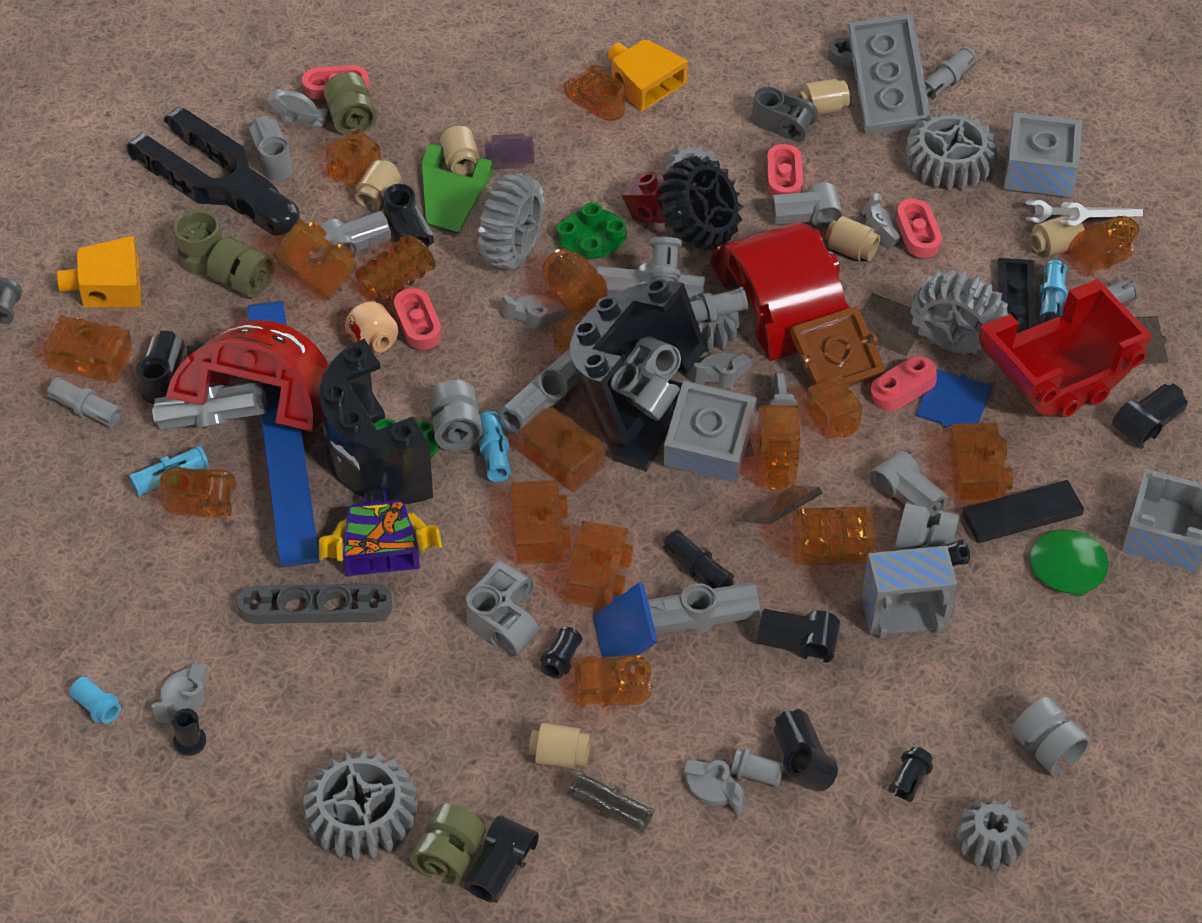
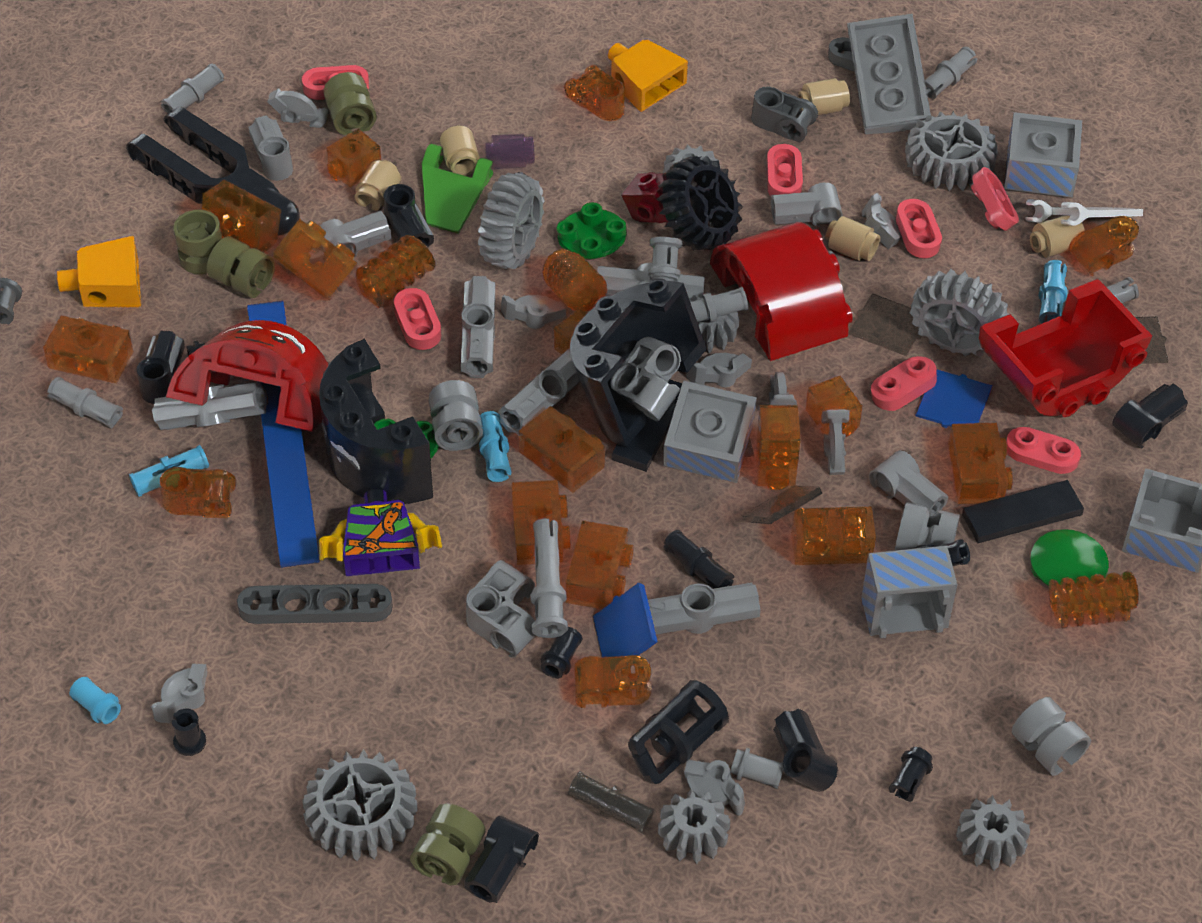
light nougat head [344,302,398,355] -> none
tan brick [529,723,591,770] -> none
black piece [757,609,841,663] -> none
dark orange plate [789,306,886,397] -> none
black tile [997,258,1036,334] -> none
none -> light grey pin [161,63,224,113]
none -> clear orange brick [201,180,281,253]
none -> light grey piece [461,276,496,378]
none -> light grey pin [531,518,568,638]
none -> black piece [628,680,729,784]
none -> light grey gear [658,789,730,864]
none -> light grey piece [821,409,850,475]
none -> coral plate [971,167,1019,231]
none -> coral plate [1005,427,1081,474]
none -> clear orange piece [1049,571,1139,629]

